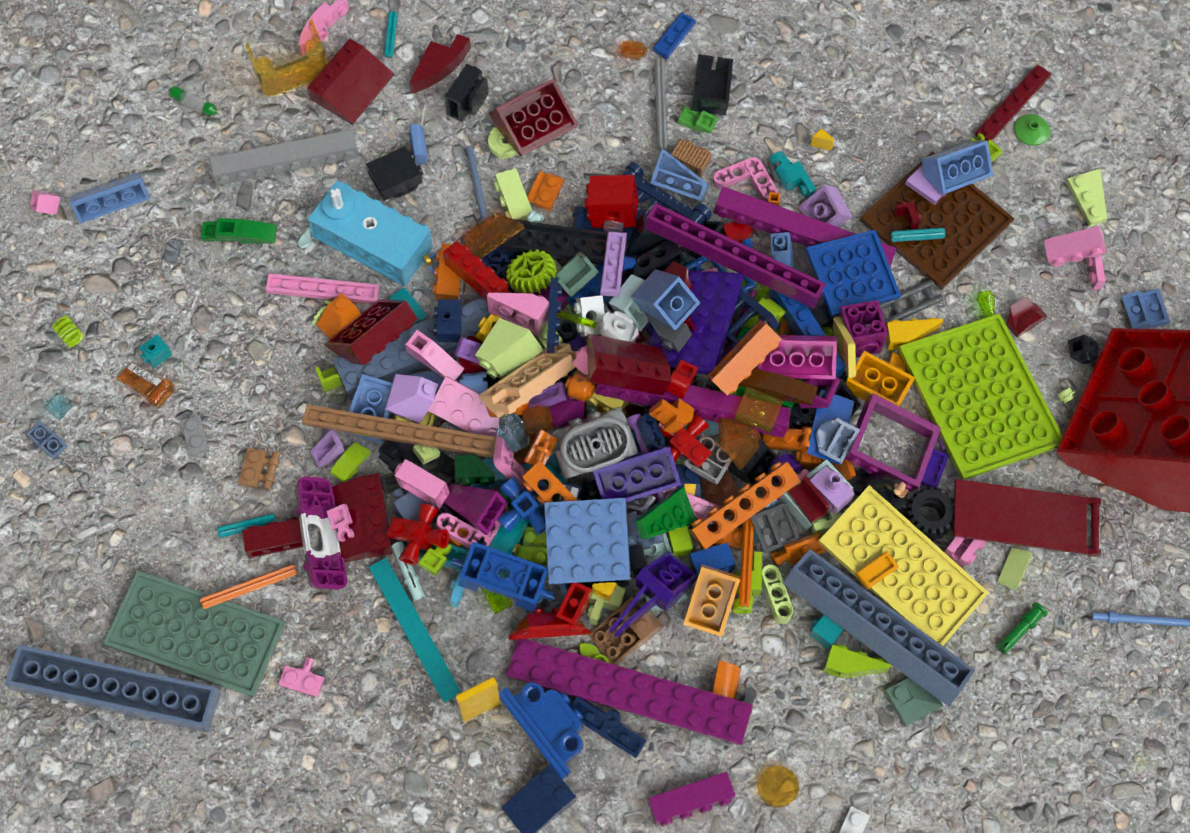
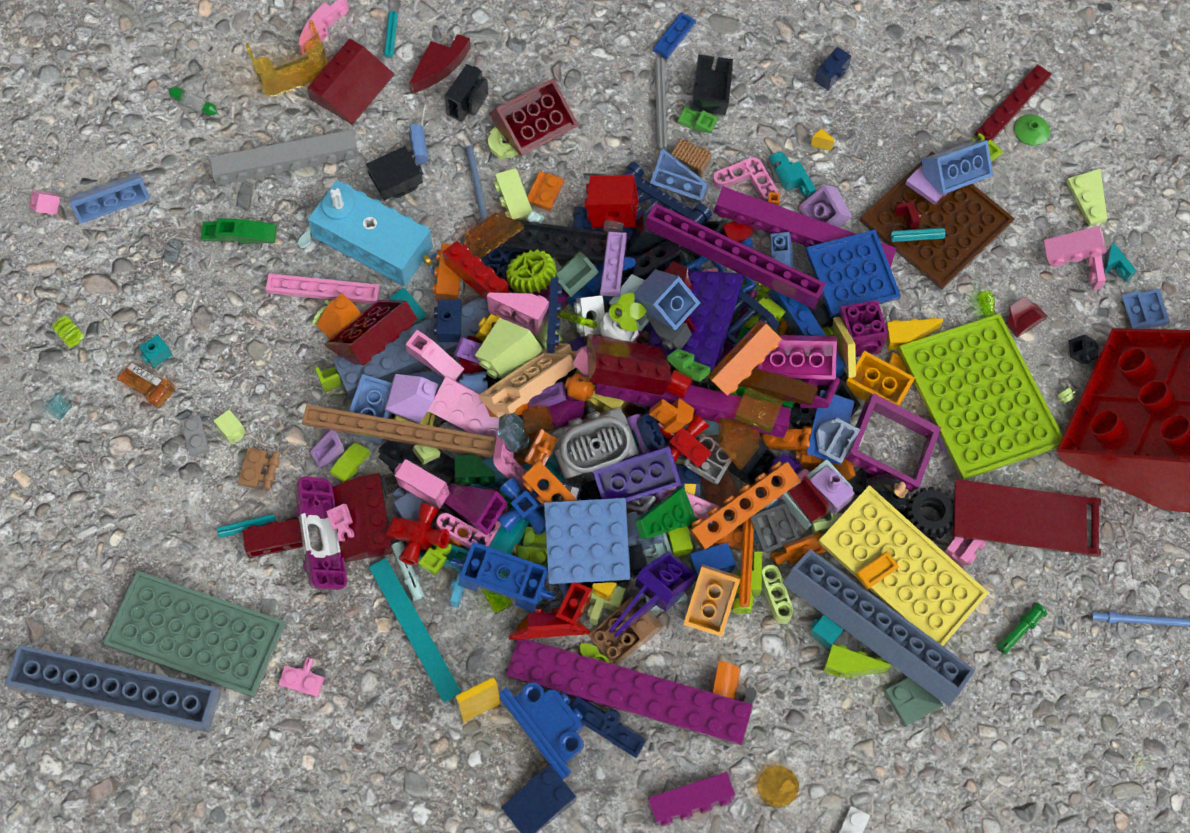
sand blue slope [26,421,68,460] -> none
orange axle [200,564,297,609] -> none
black brick [557,321,576,343] -> none
clear orange brick [620,40,647,60] -> none
dark grey bar [879,279,944,325] -> none
dark purple plate [920,449,949,490] -> none
yellowish green slope [997,548,1032,590] -> none
none -> yellowish green brick [214,409,246,444]
none -> lime plate [609,293,647,331]
none -> bright green slope [667,349,710,382]
none -> dark blue brick [814,46,852,91]
none -> teal slope [1104,243,1136,283]

